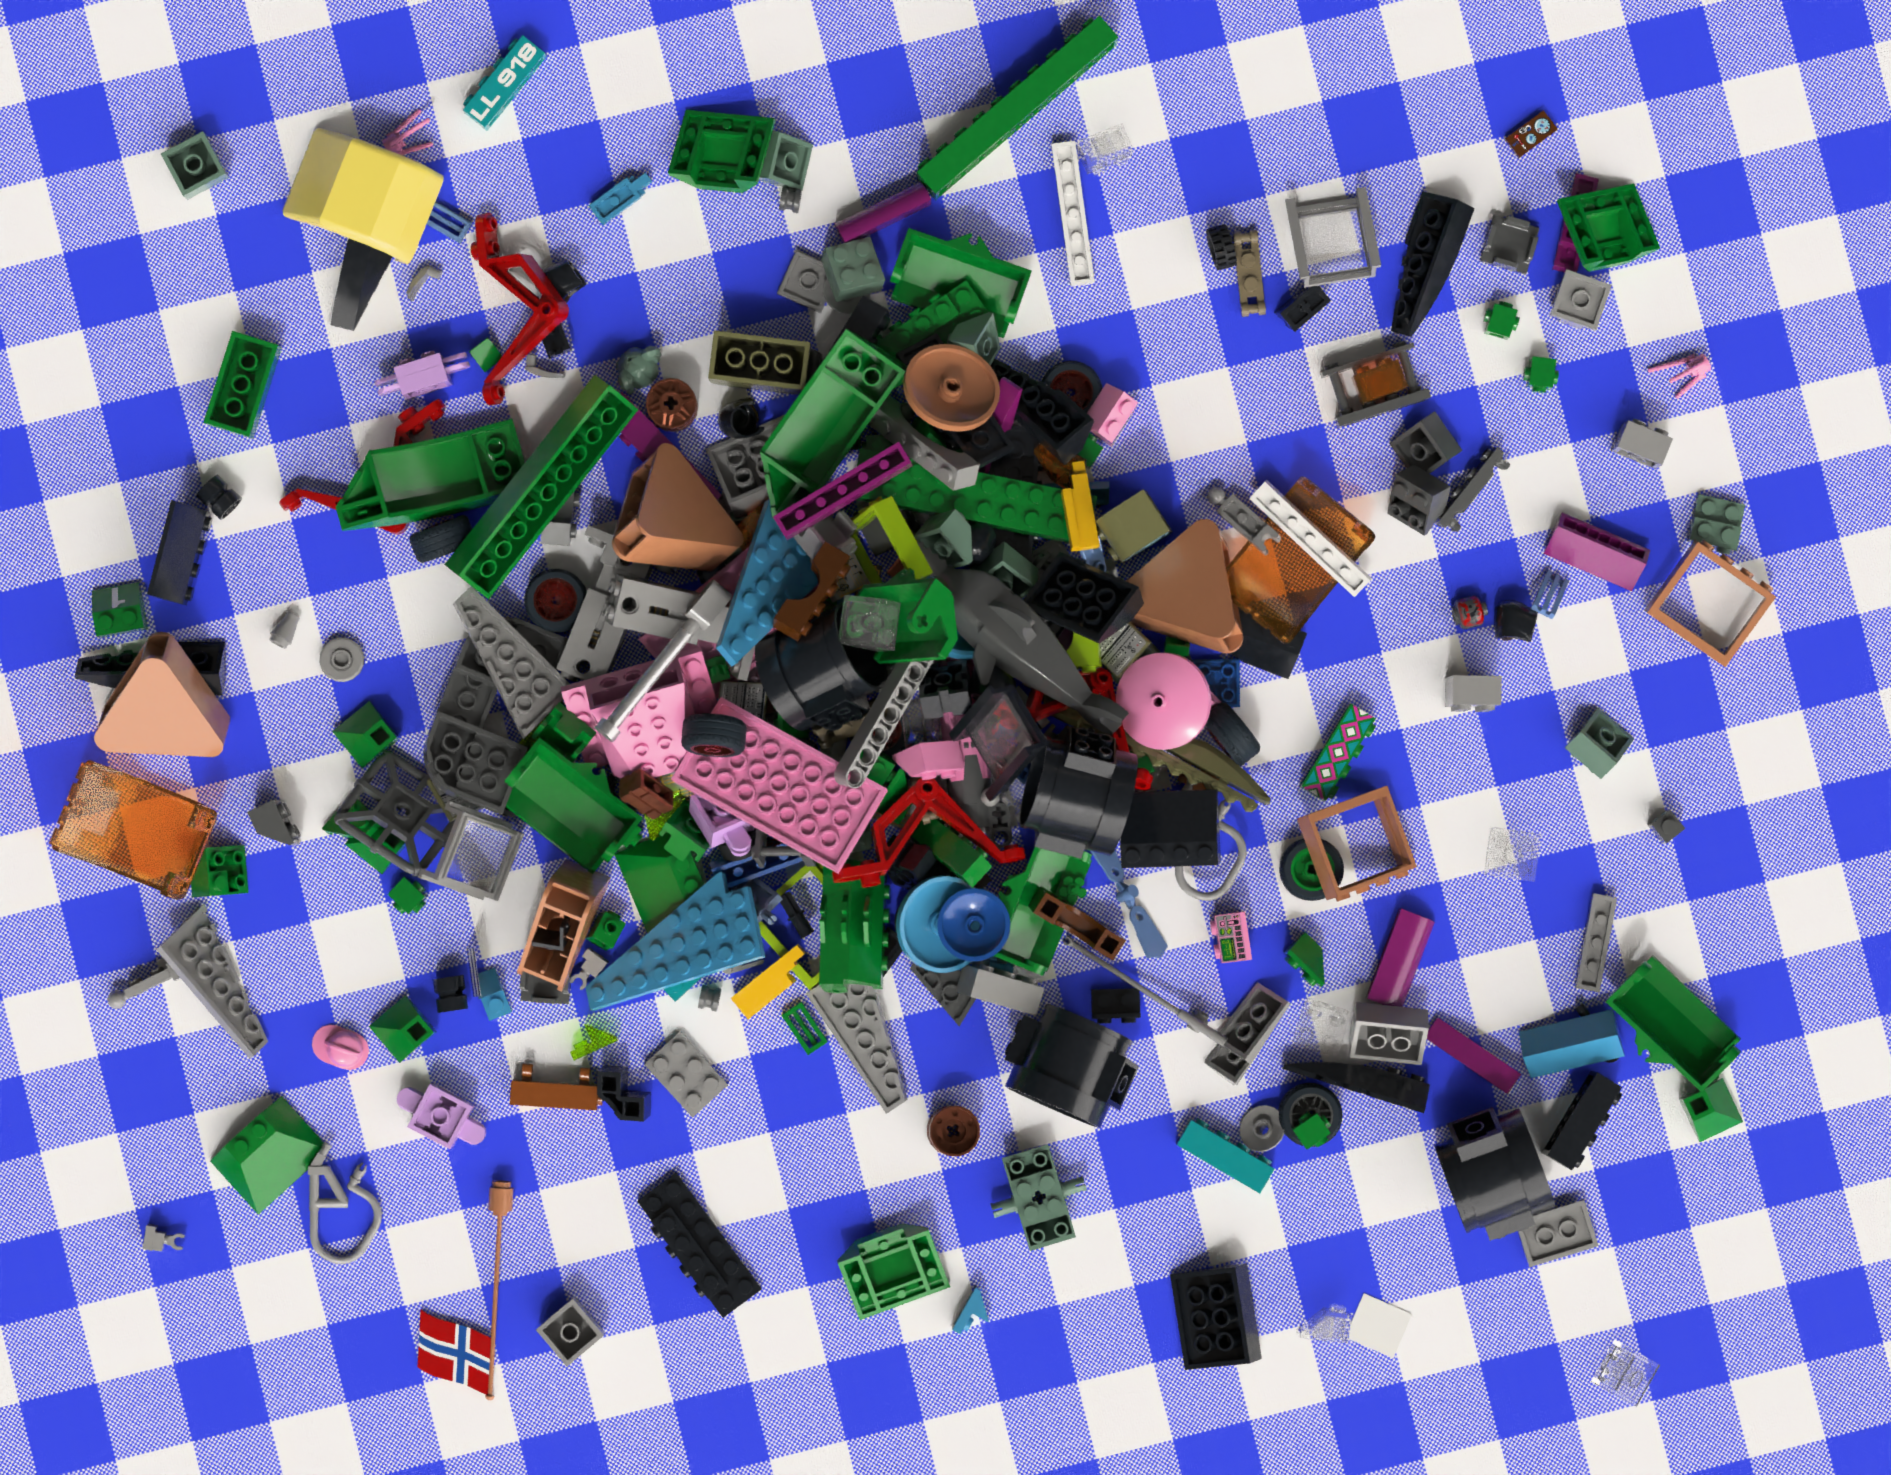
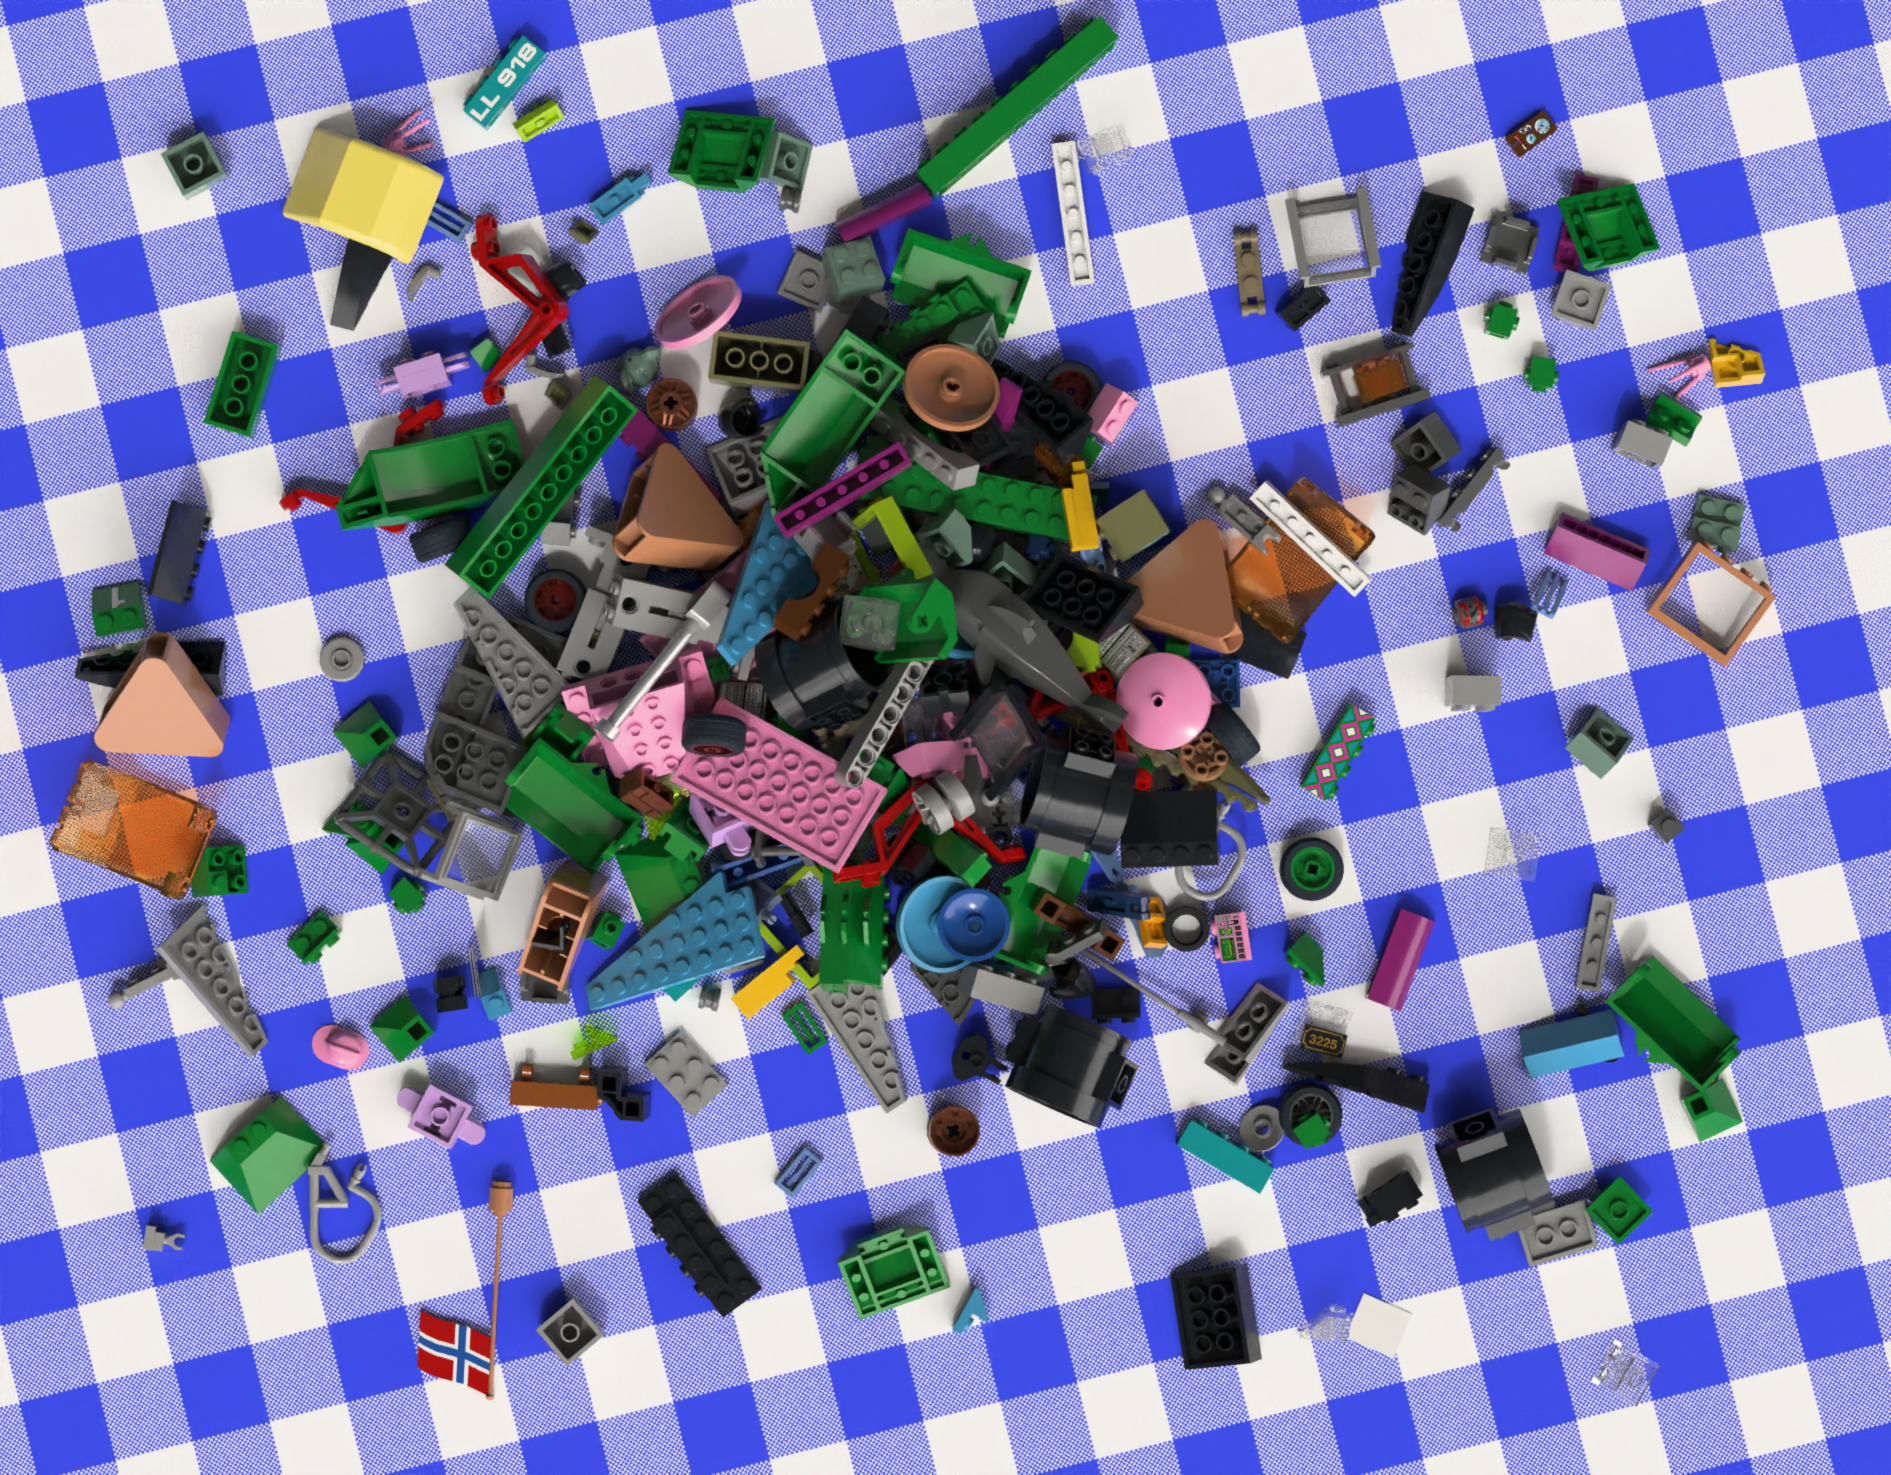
black wheel [196,474,242,520] -> none
dark grey slope [247,799,301,846] -> none
light grey cone [269,611,300,649] -> none
light grey piece [570,948,609,990] -> none
sand green slope [990,1144,1087,1251] -> none
green plant [1059,876,1087,903] -> none
black tyre [1206,224,1237,270] -> none
nougat window [1297,786,1417,902] -> none
light grey brick [1349,1002,1429,1065] -> none
magenta slope [1427,1017,1521,1094] -> none
black brick [1541,1071,1622,1170] -> none
none -> green bracket [287,911,342,965]
none -> lime plate [512,97,565,143]
none -> olive slope [544,380,573,410]
none -> olive slope [568,219,599,244]
none -> bright pink dish [655,275,742,349]
none -> medium blue tile [774,1146,823,1199]
none -> light grey wheel [912,770,975,835]
none -> black hinge [951,1034,1009,1085]
none -> dark blue plate [1023,534,1055,563]
none -> dark grey plate [1045,919,1108,965]
none -> black piece [1048,957,1096,999]
none -> dark blue plate [1087,885,1151,920]
none -> light orange slope [1139,896,1168,949]
none -> black tyre [1163,906,1210,952]
none -> medium nougat tile [1179,732,1228,781]
none -> black sticker [1300,1024,1348,1059]
none -> black hinge [1356,1171,1423,1228]
none -> green panel [1584,1176,1654,1245]
none -> green bracket [1645,393,1702,447]
none -> yellow slope [1708,338,1765,388]

